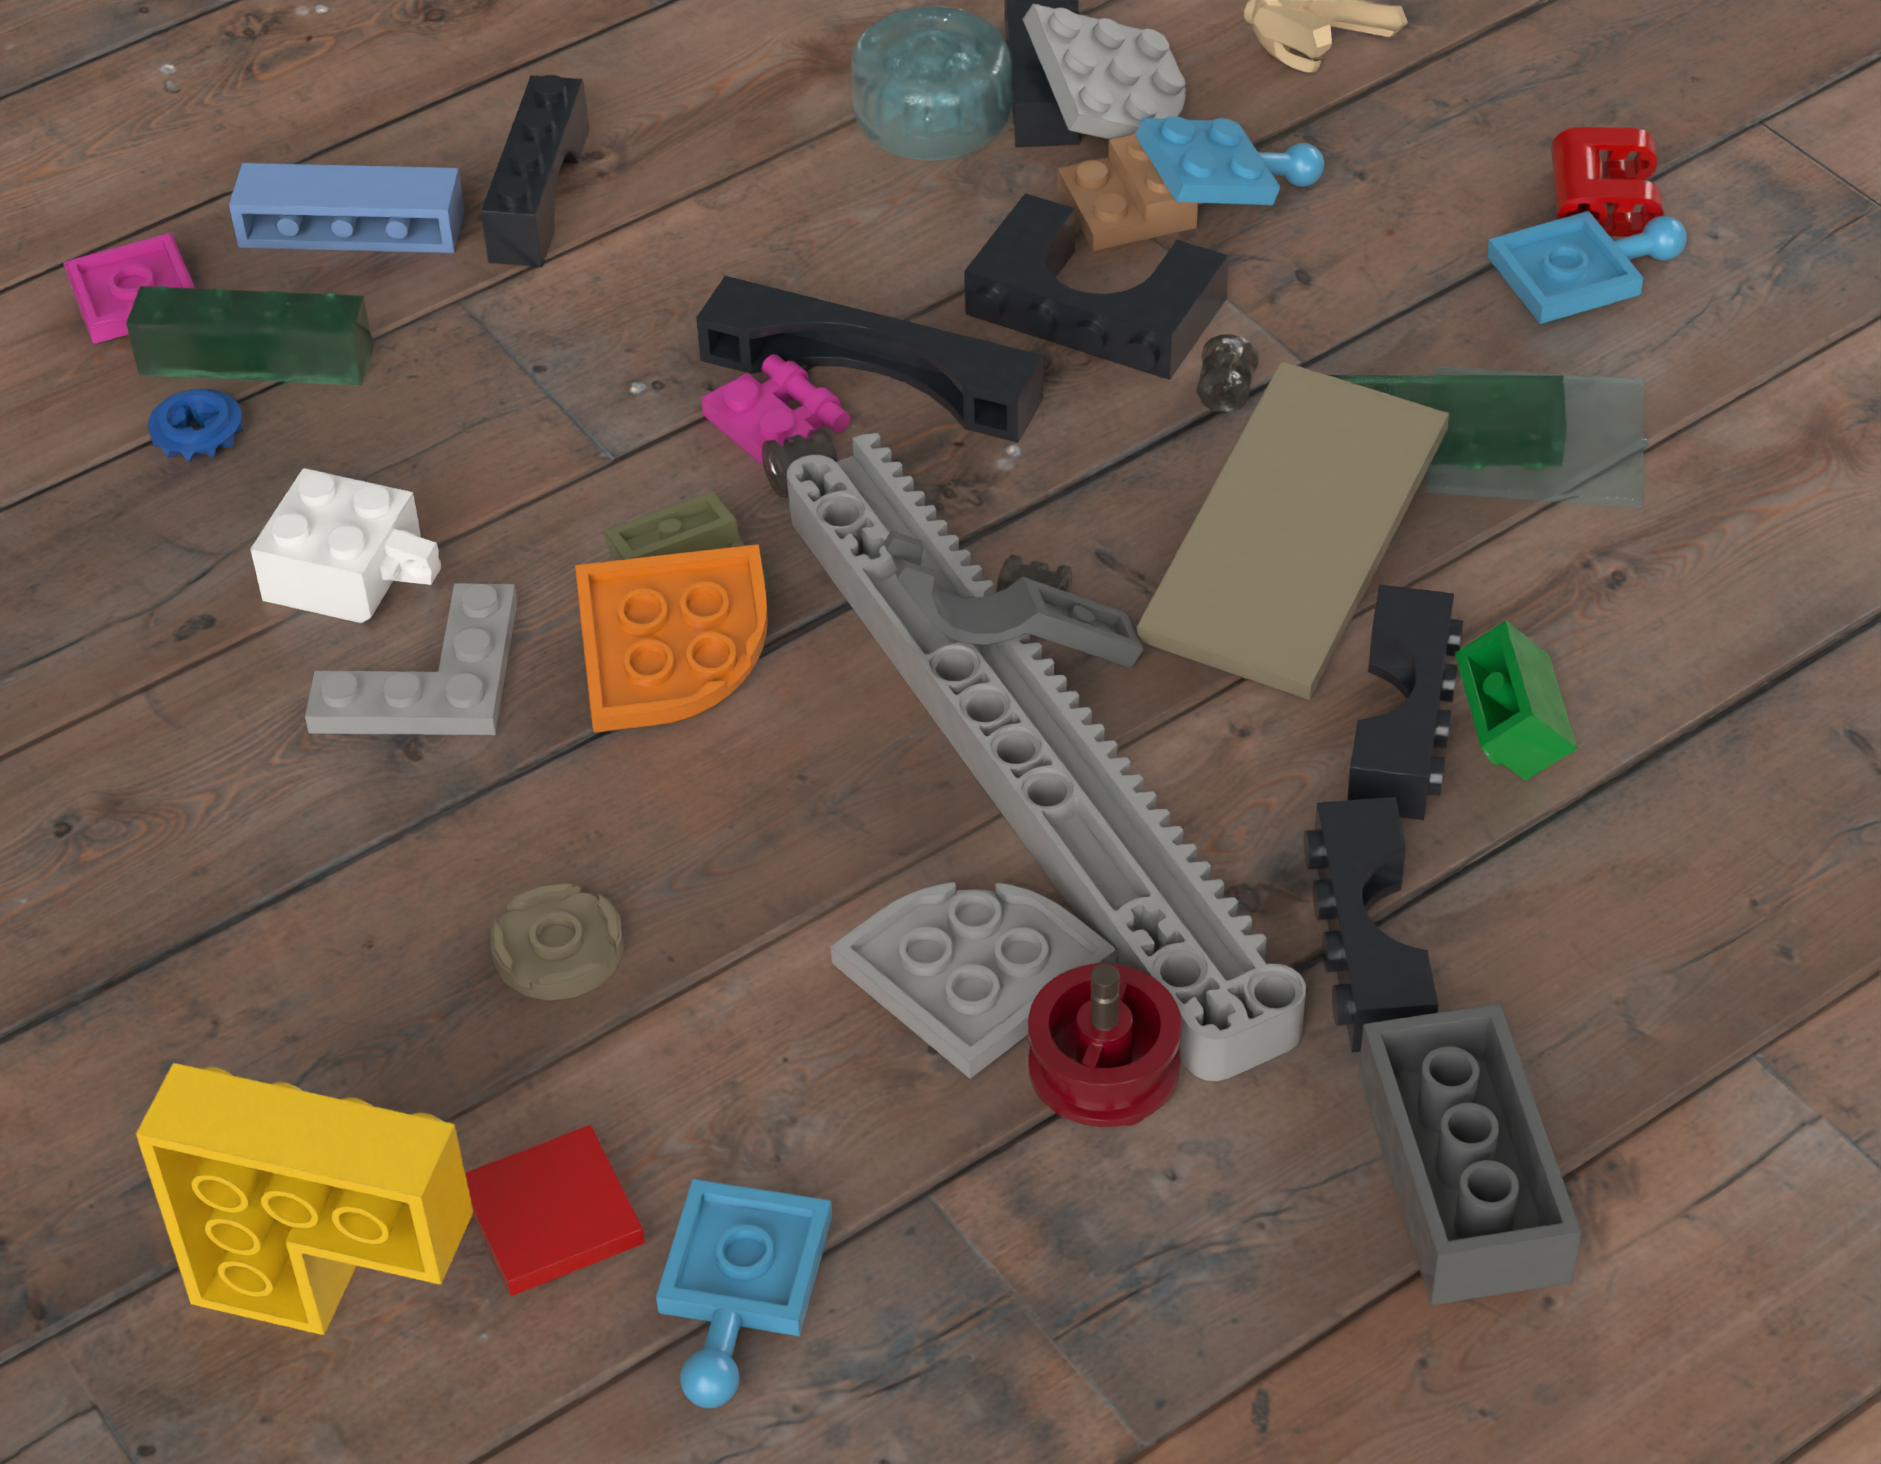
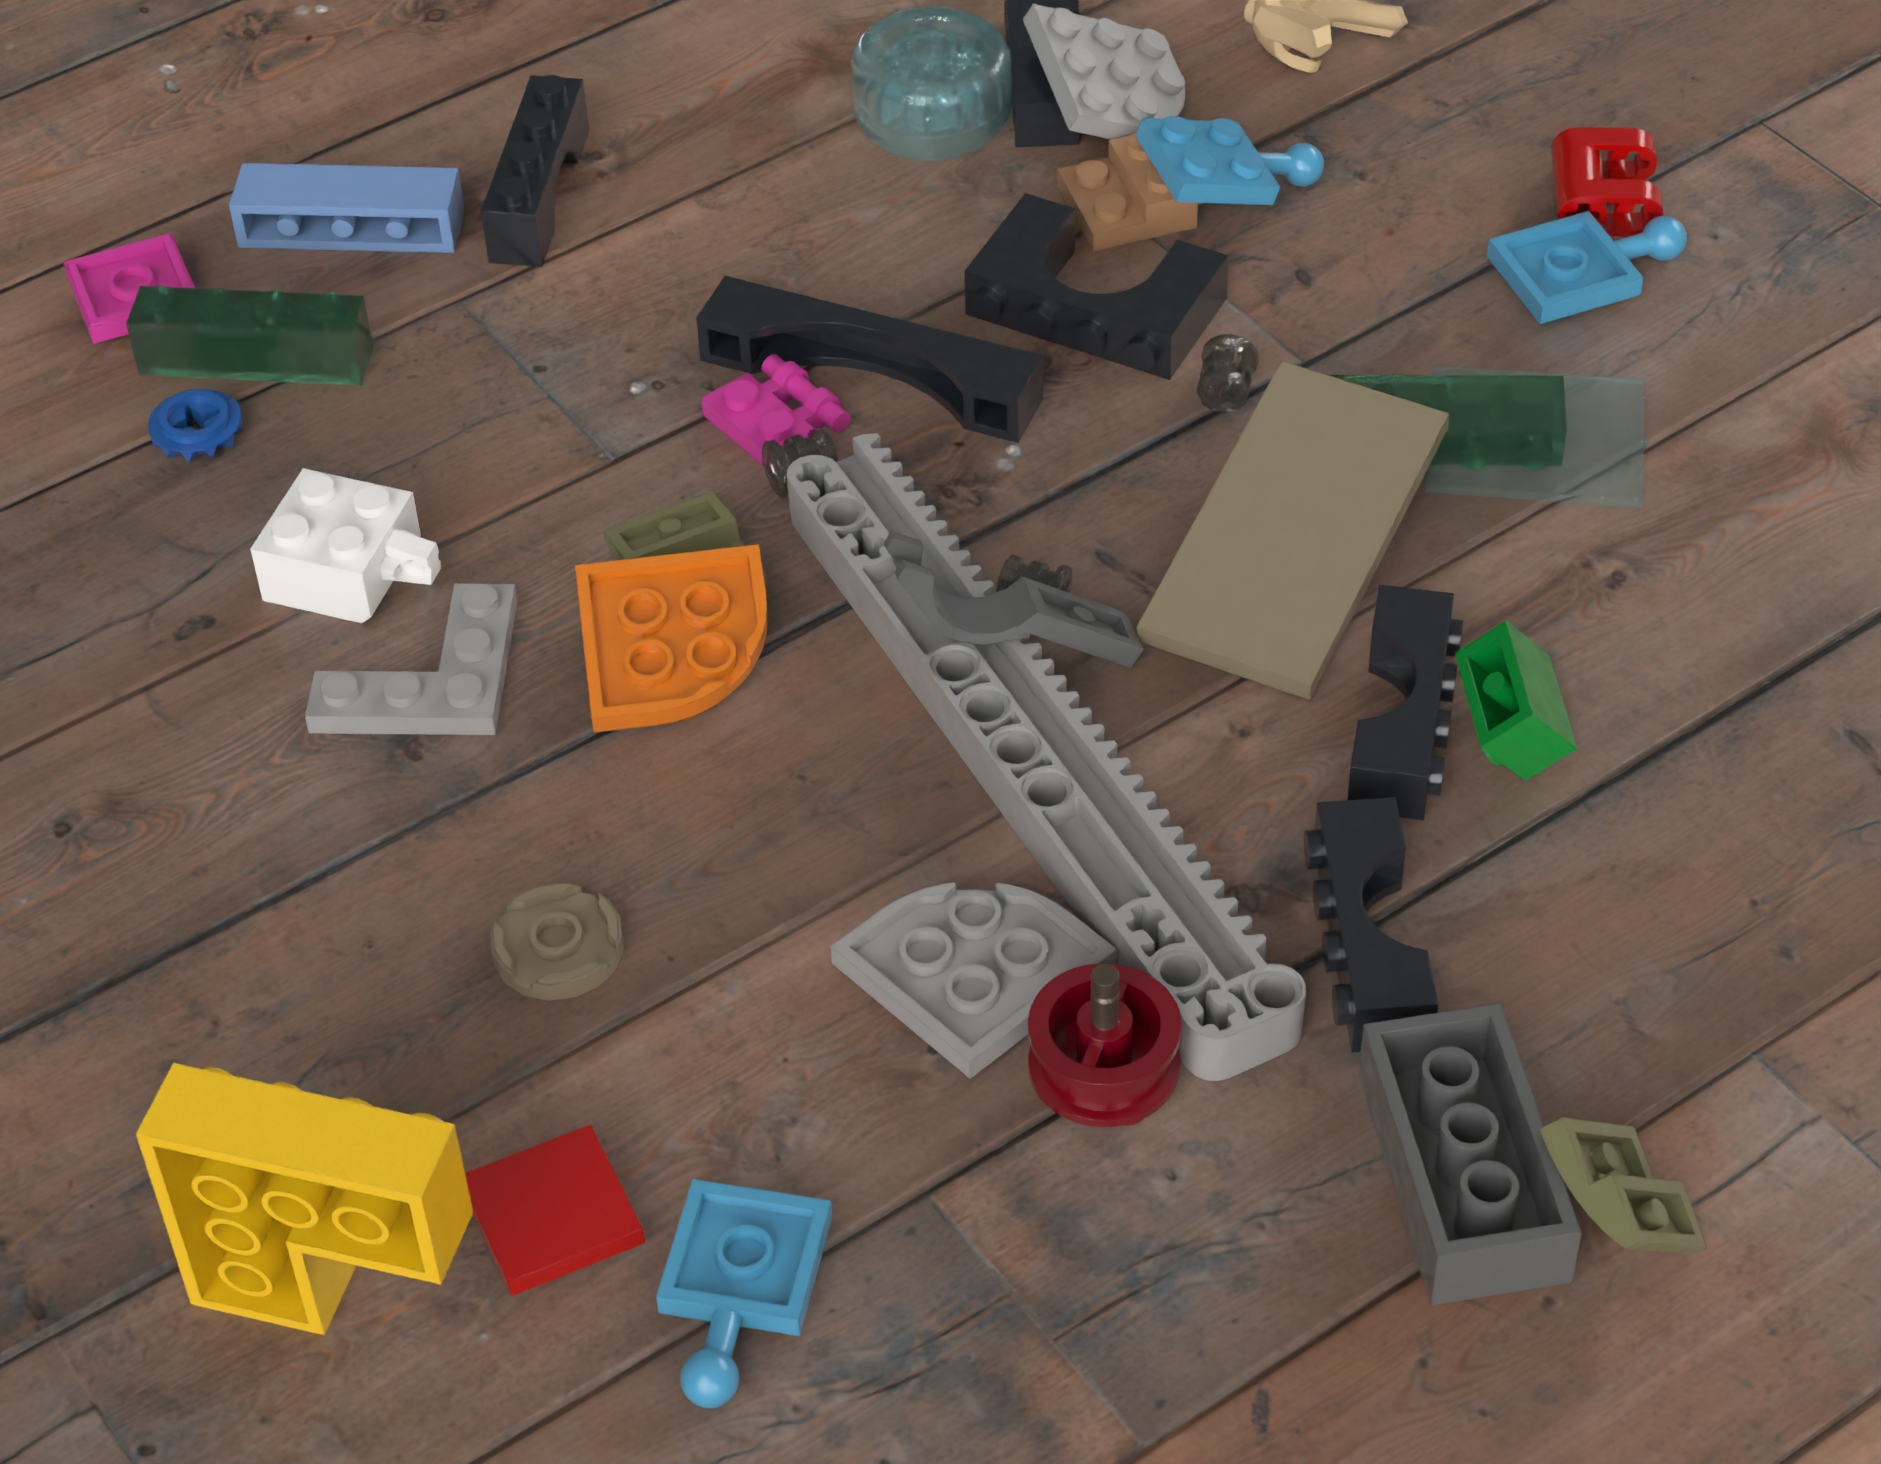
none -> olive slope [1540,1118,1707,1254]

